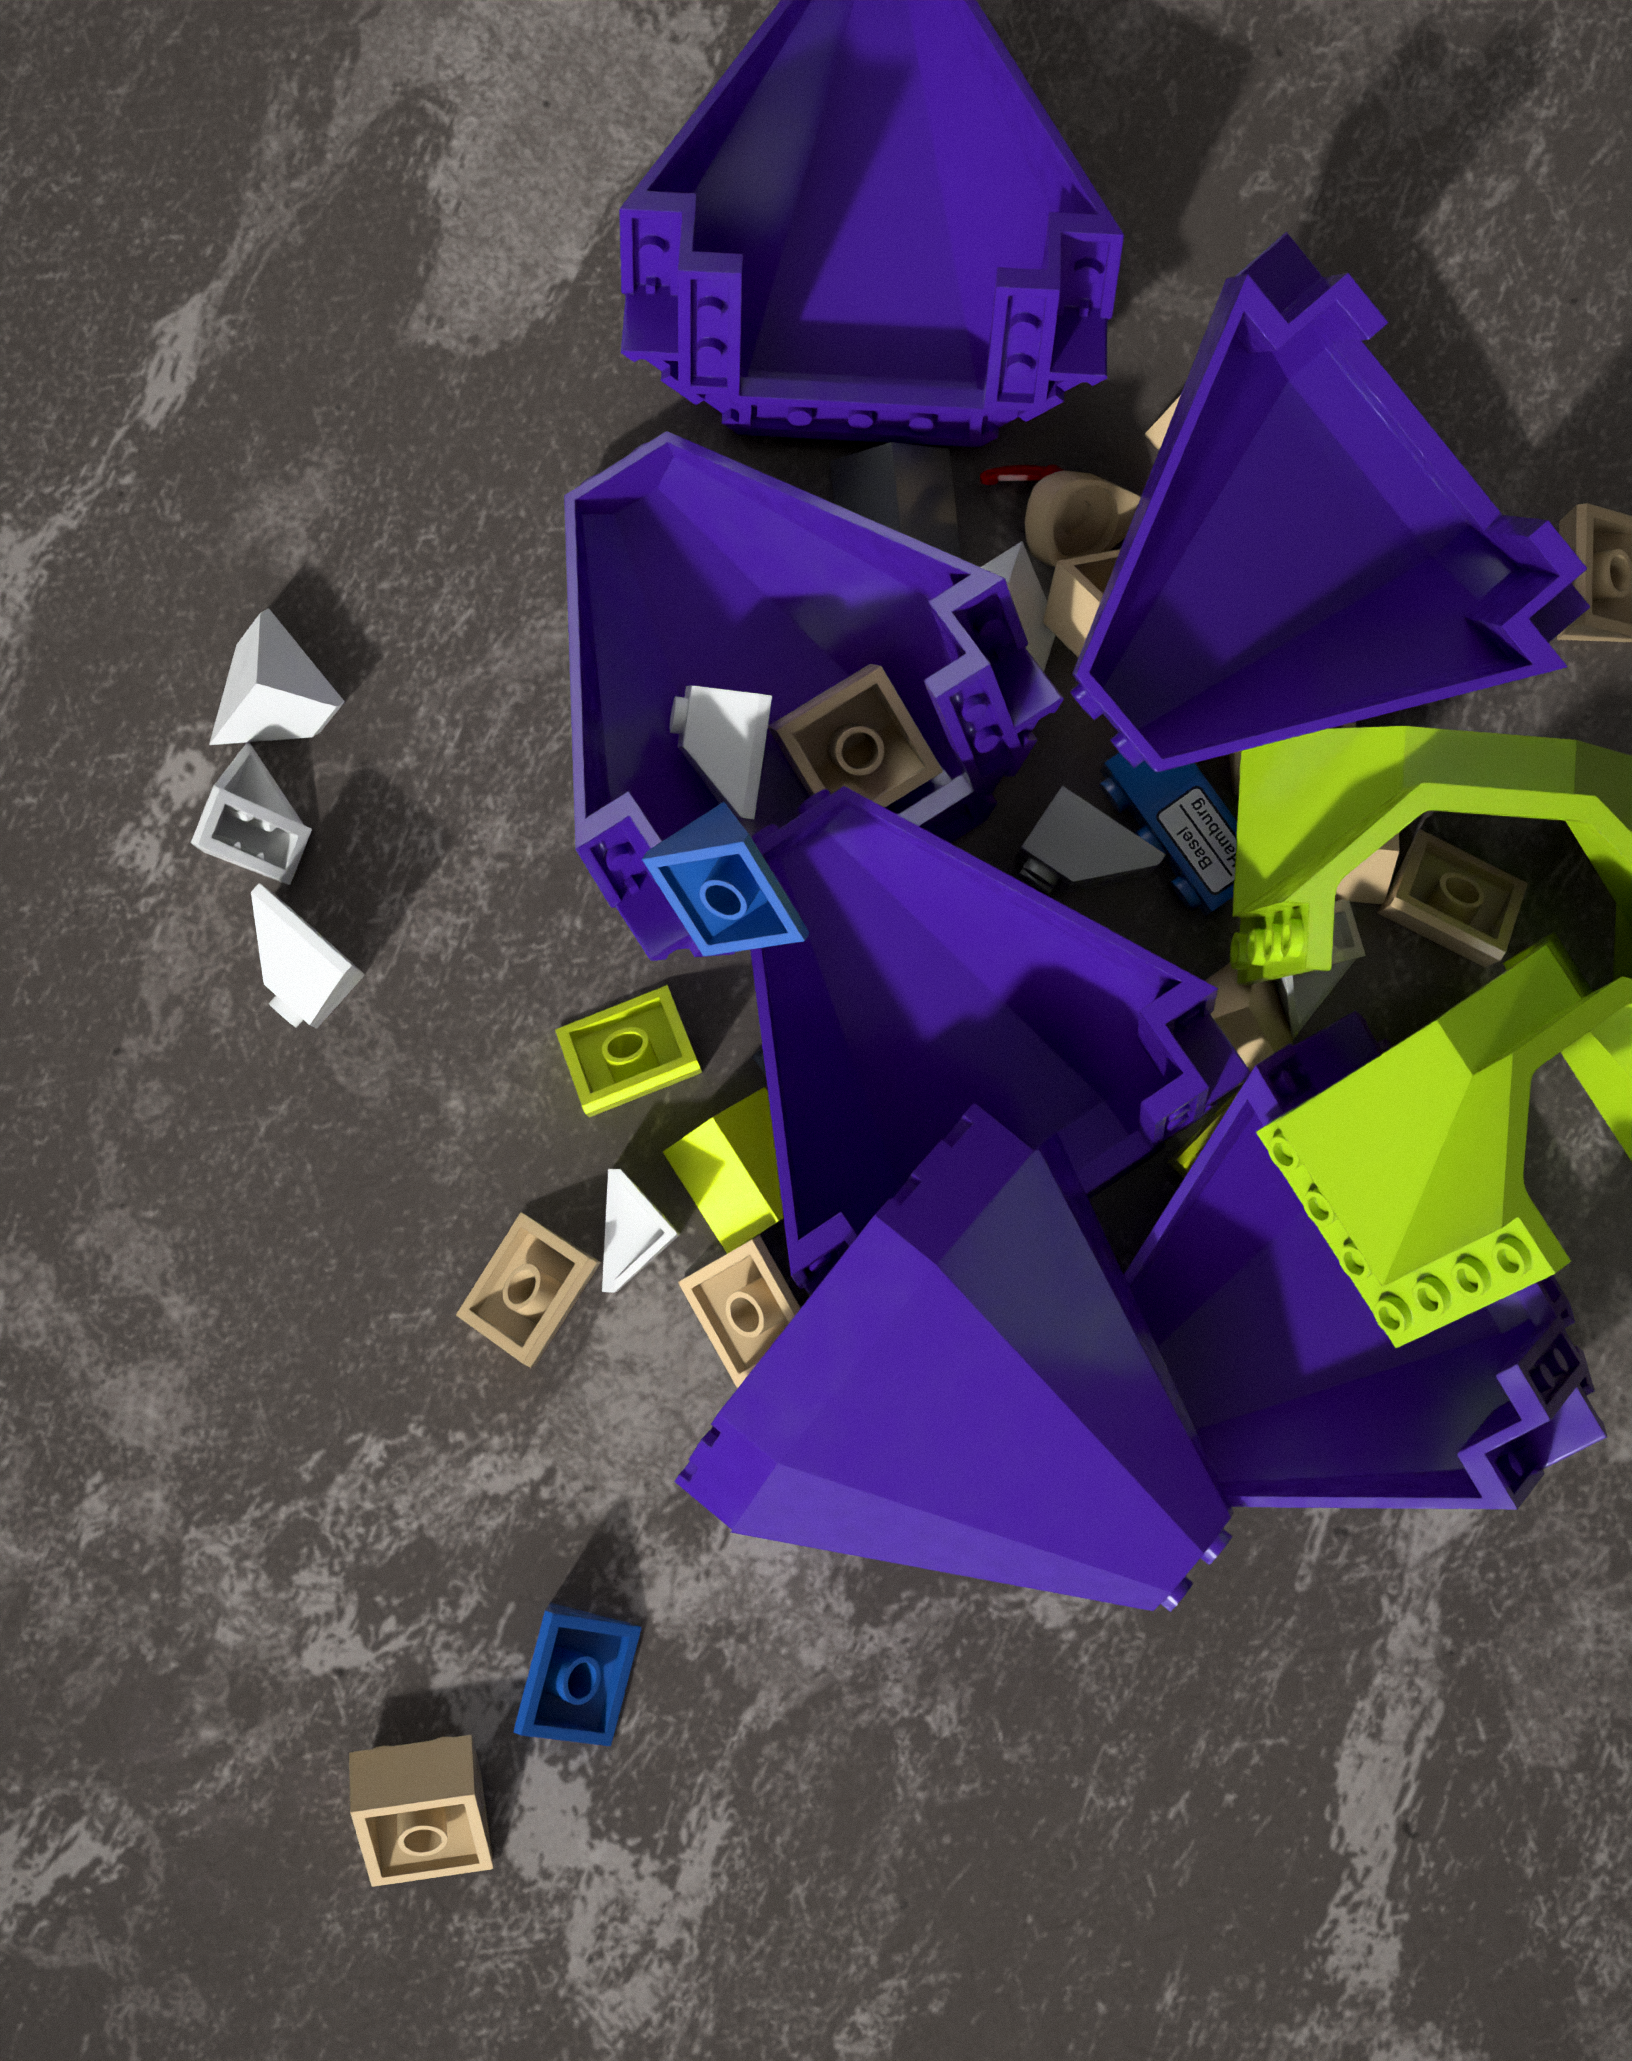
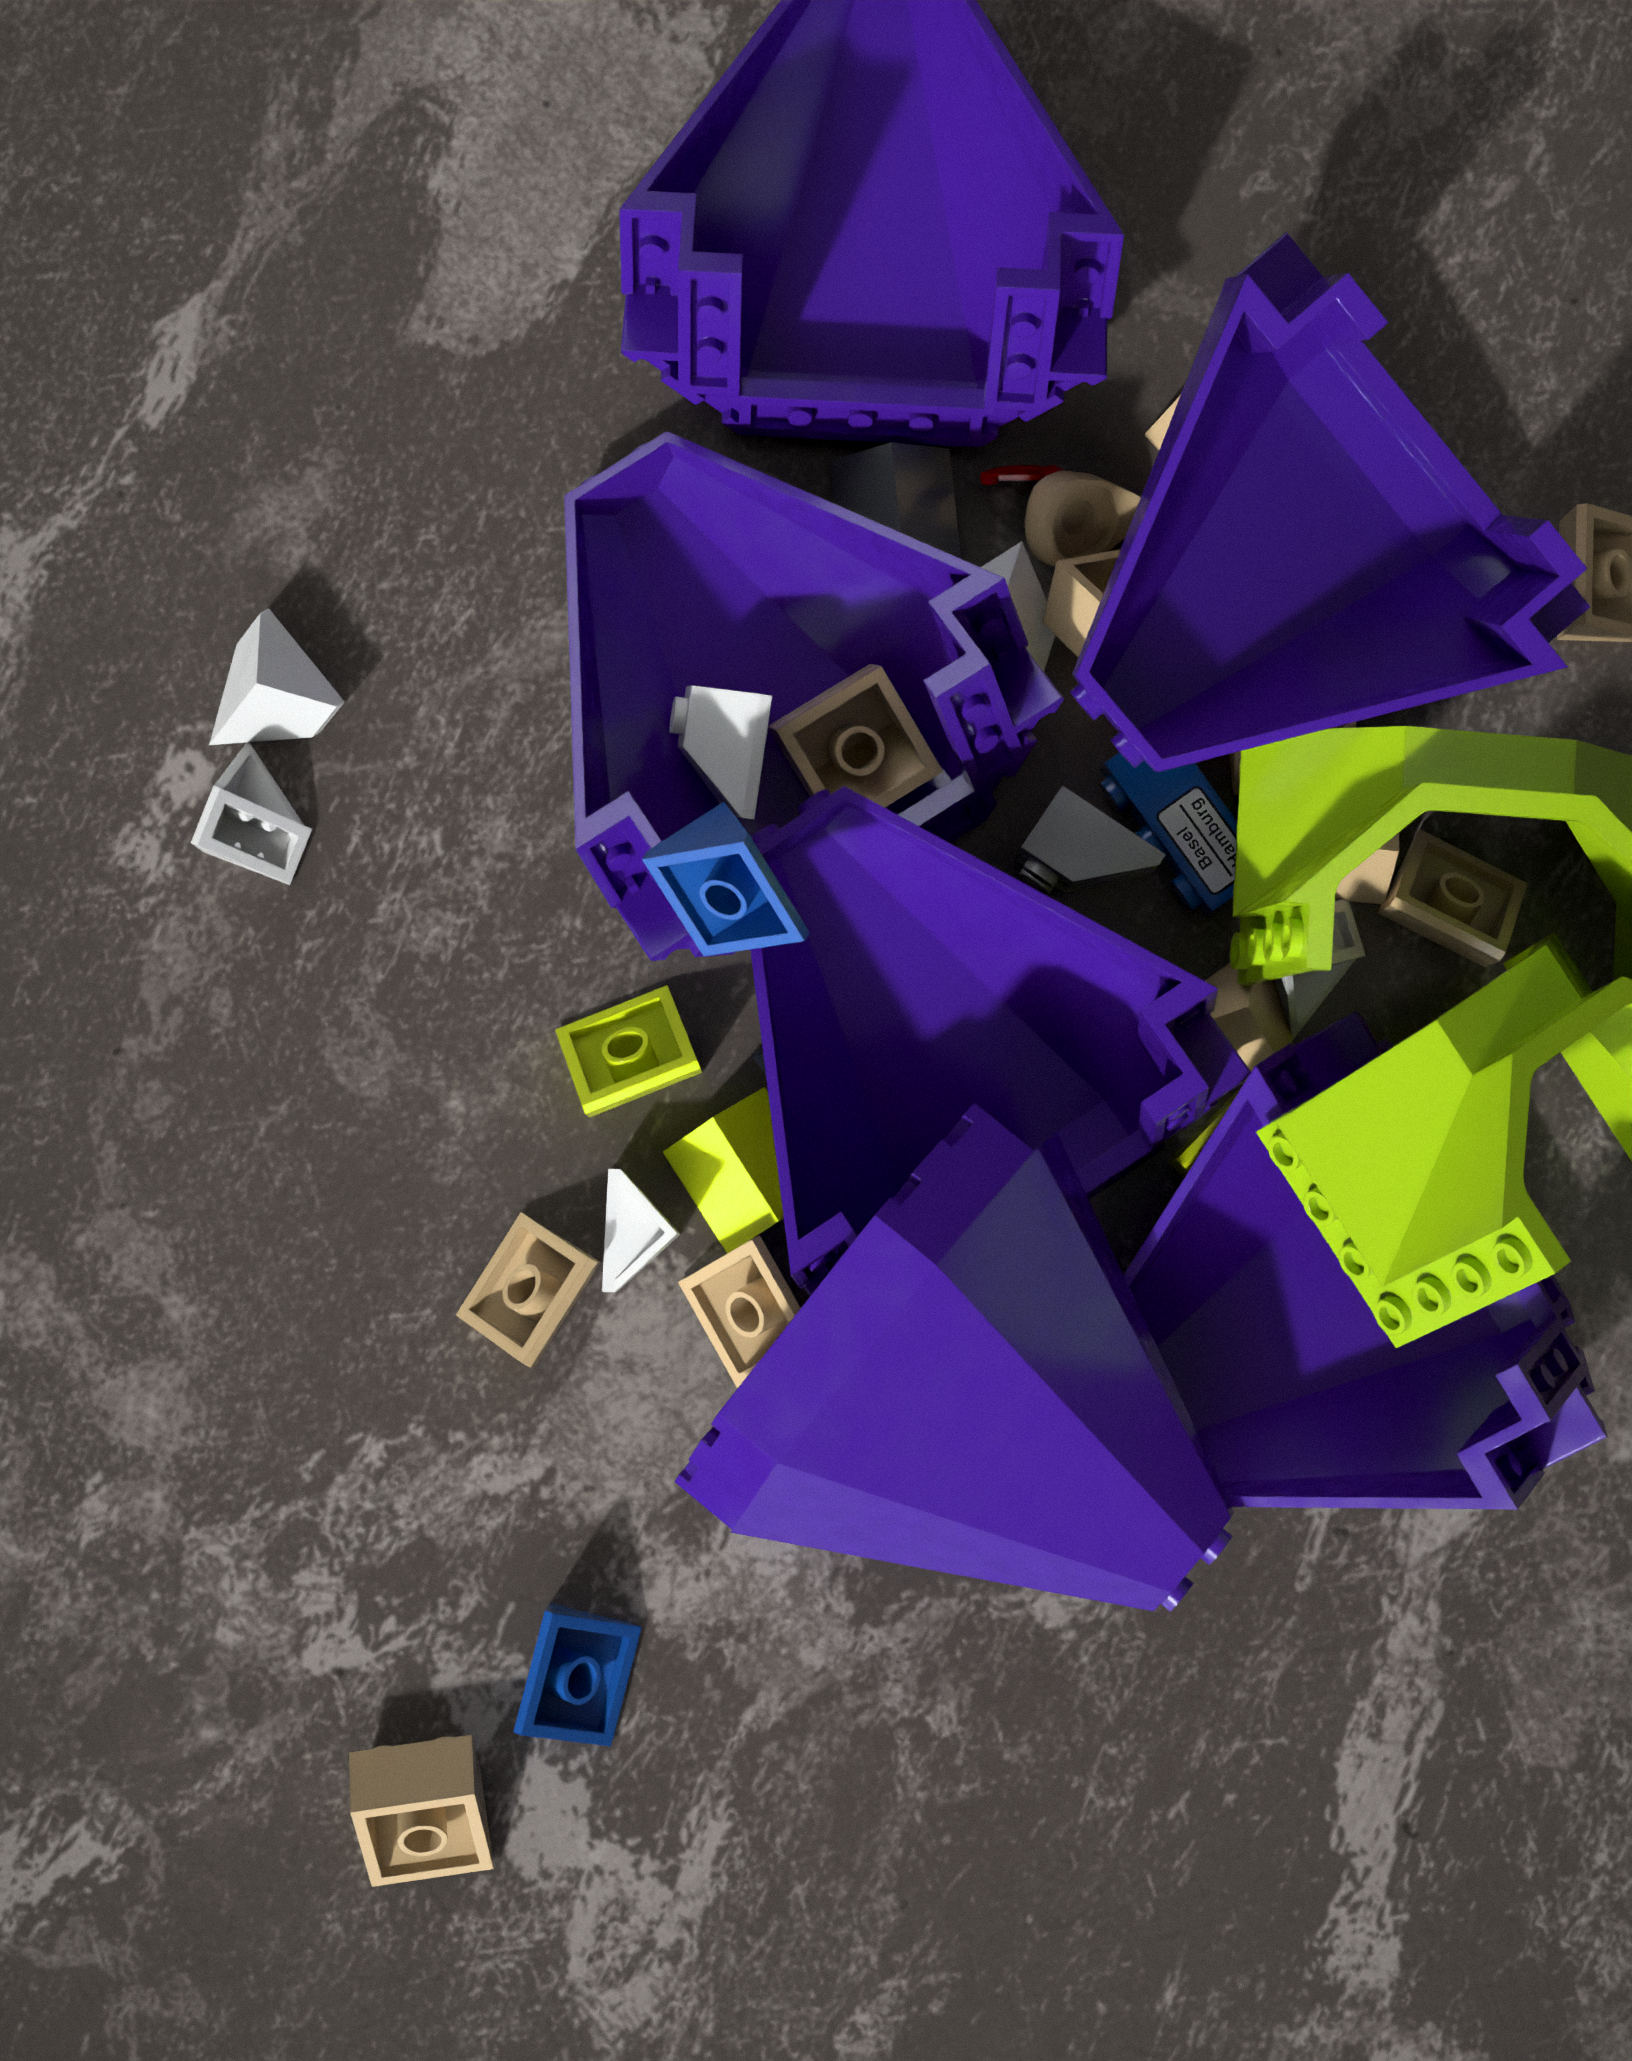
white slope [251,883,366,1028] -> none

